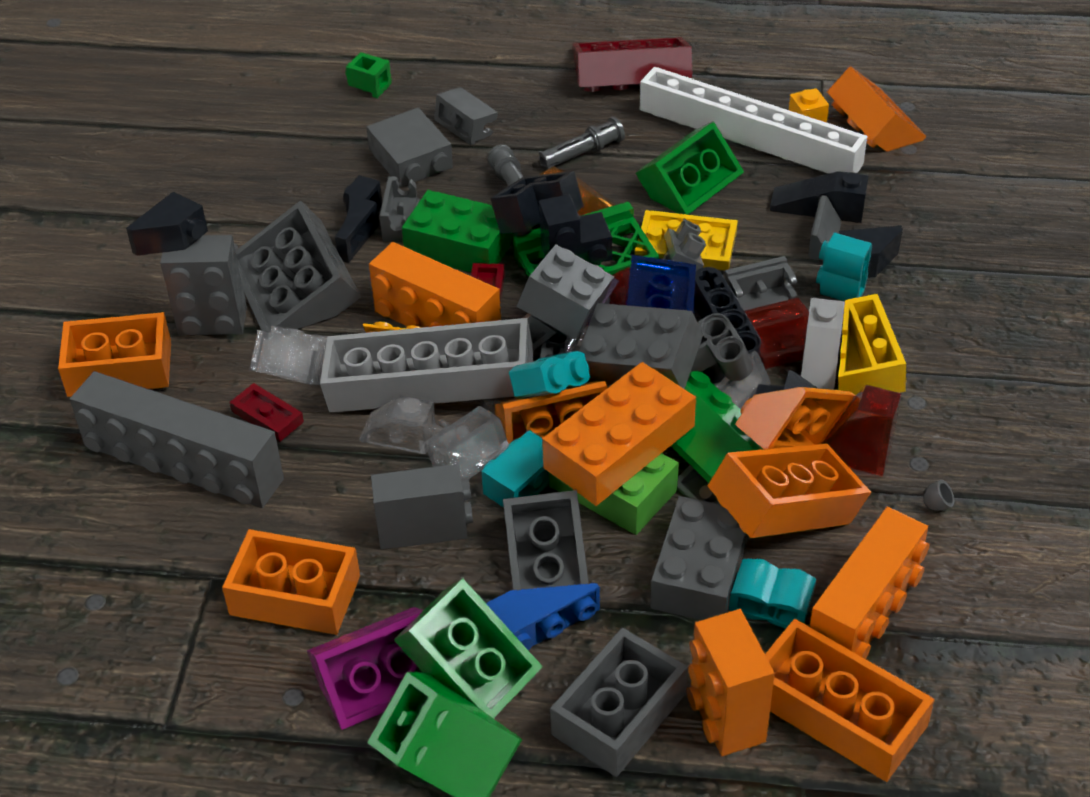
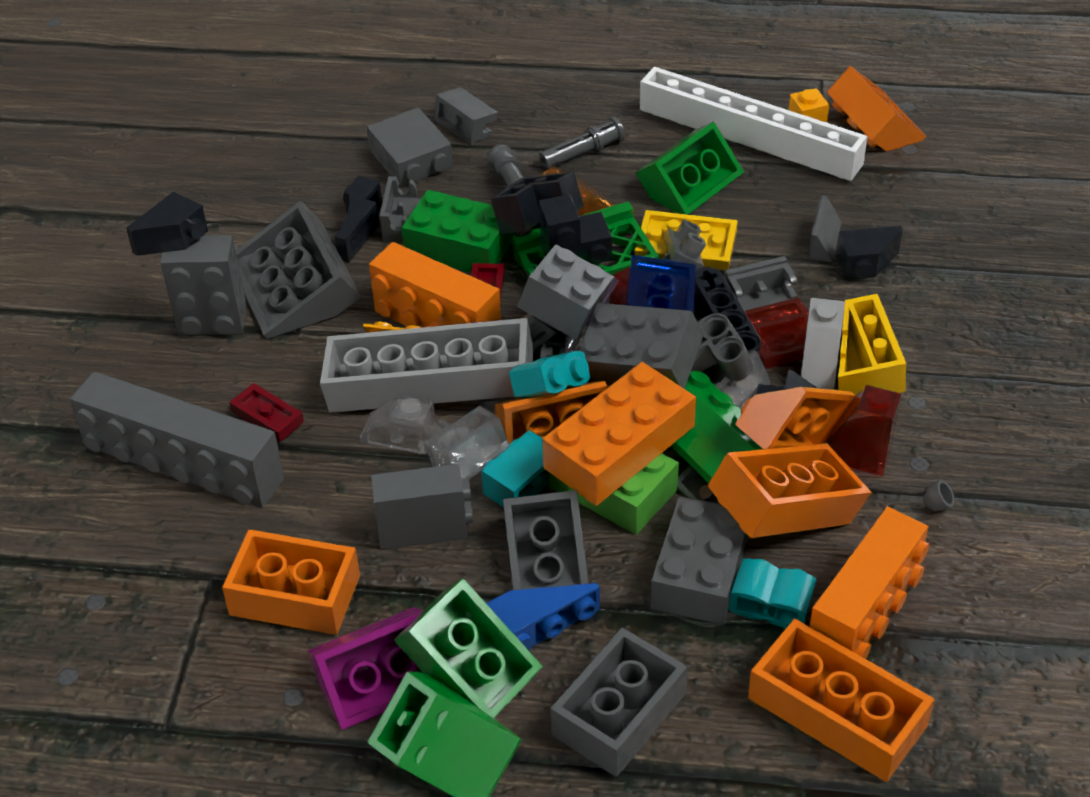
orange brick [58,312,171,397] -> none
clear slope [249,326,327,385] -> none
green brick [345,52,392,99] -> none
slope [573,37,692,91] -> none
orange brick [687,609,775,757] -> none
black slope [770,171,869,223] -> none
teal brick [816,232,872,301] -> none

